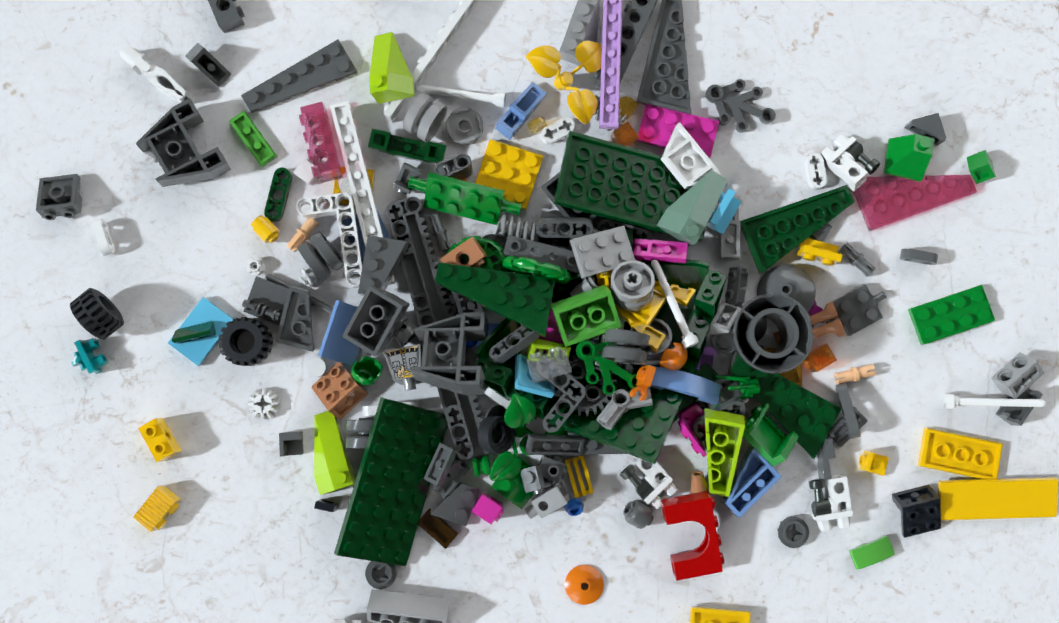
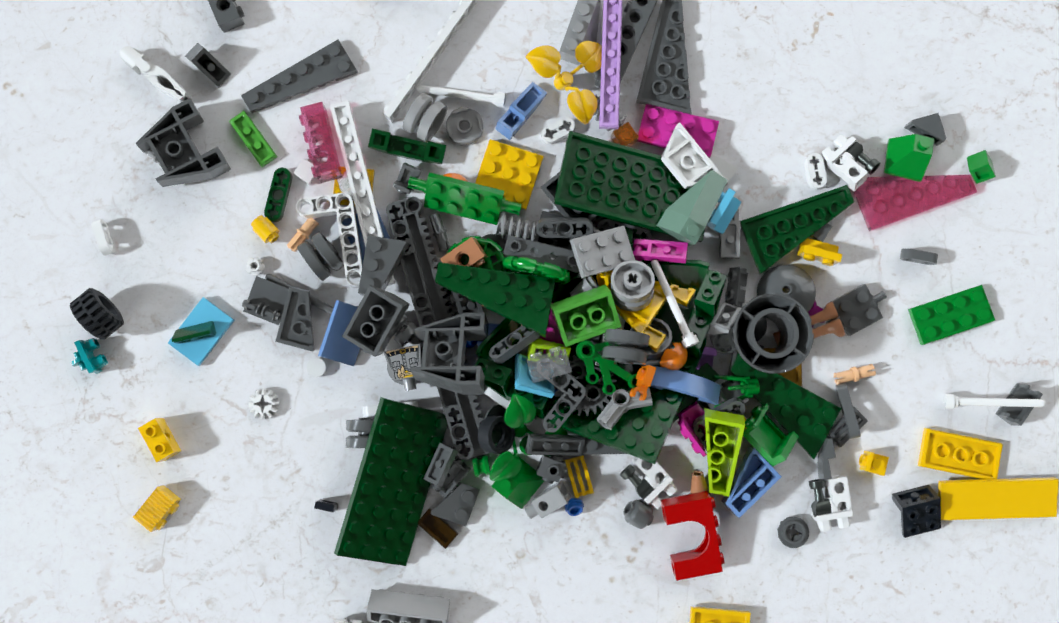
dark grey plate [36,174,82,220] -> none
black tyre [218,317,273,366] -> none
dark grey panel [279,431,304,457] -> none
white plate [300,268,317,288] -> none
nougat bracket [311,362,369,420] -> none
lime wedge [314,411,356,495] -> none
green hair [351,356,383,386] -> none
dark grey gear [365,561,397,589] -> none
lime wedge [369,32,415,104] -> none
dark grey piece [435,154,473,180] -> none
dark pink brick [471,491,504,525] -> none
bracket [520,465,551,495] -> none
clear yellow tile [527,117,547,133] -> none
orange dish [565,565,604,605] -> none
clear yellow tile [619,96,639,120] -> none
dark grey plant [705,79,776,133] -> none
clear orange brick [803,344,837,372] -> none
dark grey pin [839,242,876,277] -> none
bright green slope [849,536,895,569] -> none
light grey brick [991,352,1044,399] -> none

